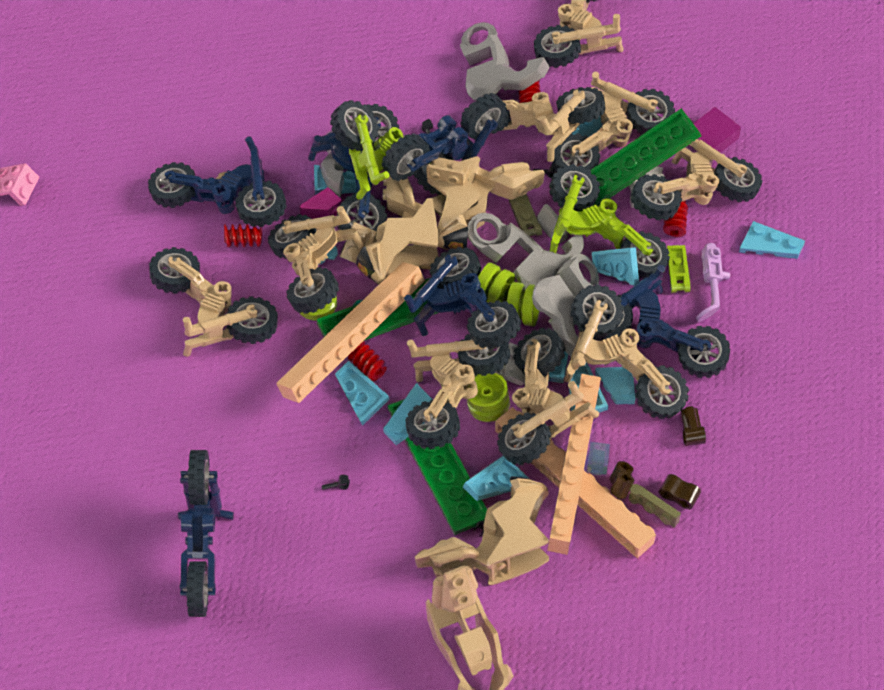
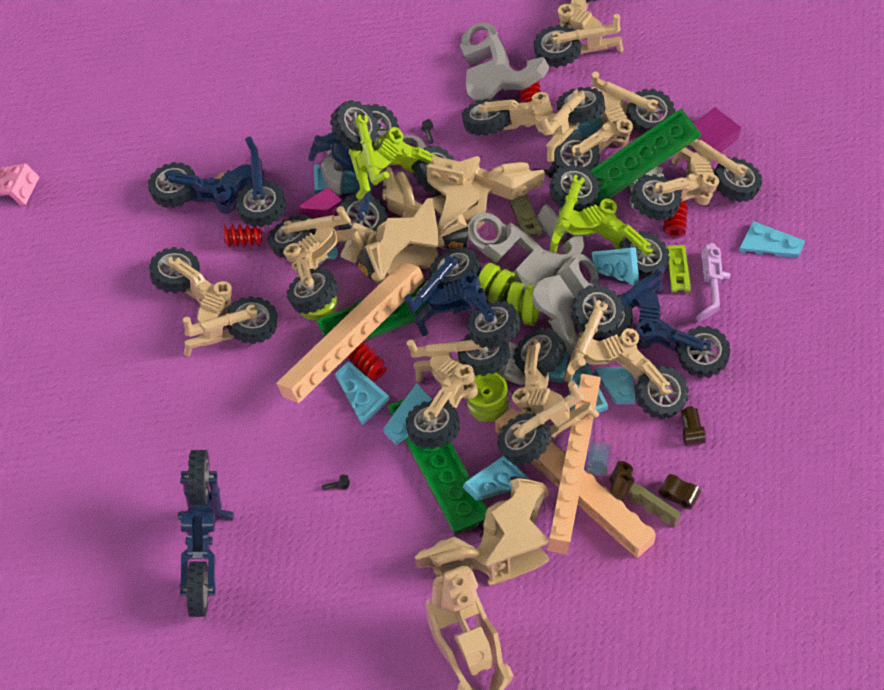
piece [382,93,507,181] -> none

